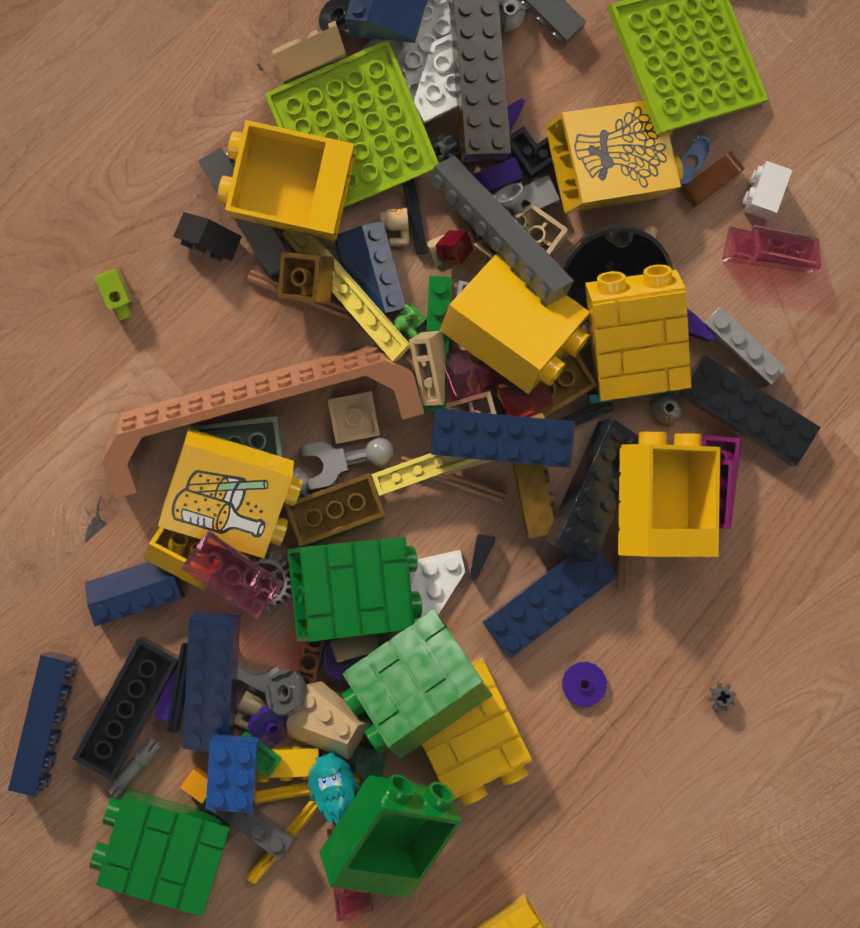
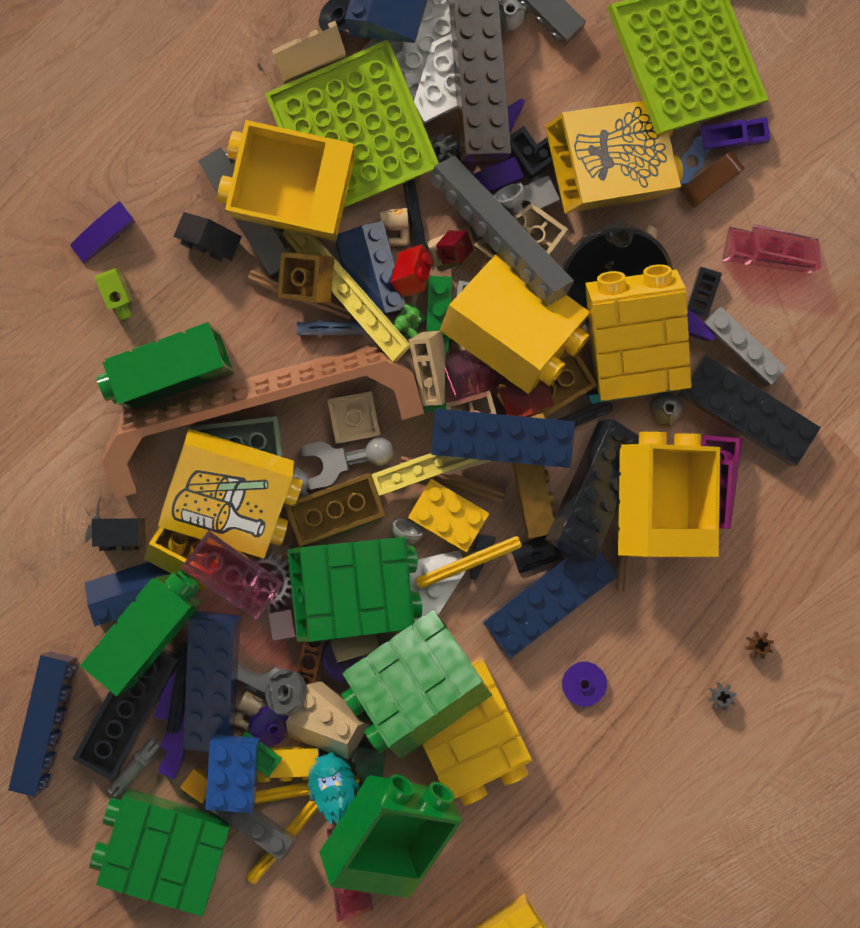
white brick [742,161,792,220] -> none
none -> dark purple slope [70,201,136,263]
none -> green brick [80,570,203,696]
none -> black brick [92,518,145,551]
none -> green brick [96,322,234,410]
none -> dark purple slope [158,704,186,779]
none -> light grey panel [268,609,296,640]
none -> medium blue pin [297,320,365,337]
none -> red brick [390,244,433,298]
none -> light grey piece [392,518,425,546]
none -> yellow brick [408,479,490,552]
none -> yellow axle [416,536,522,589]
none -> black slope [511,535,561,574]
none -> black slope [687,267,722,318]
none -> dark purple slope [700,117,770,150]
none -> reddish brown gear [745,631,774,659]

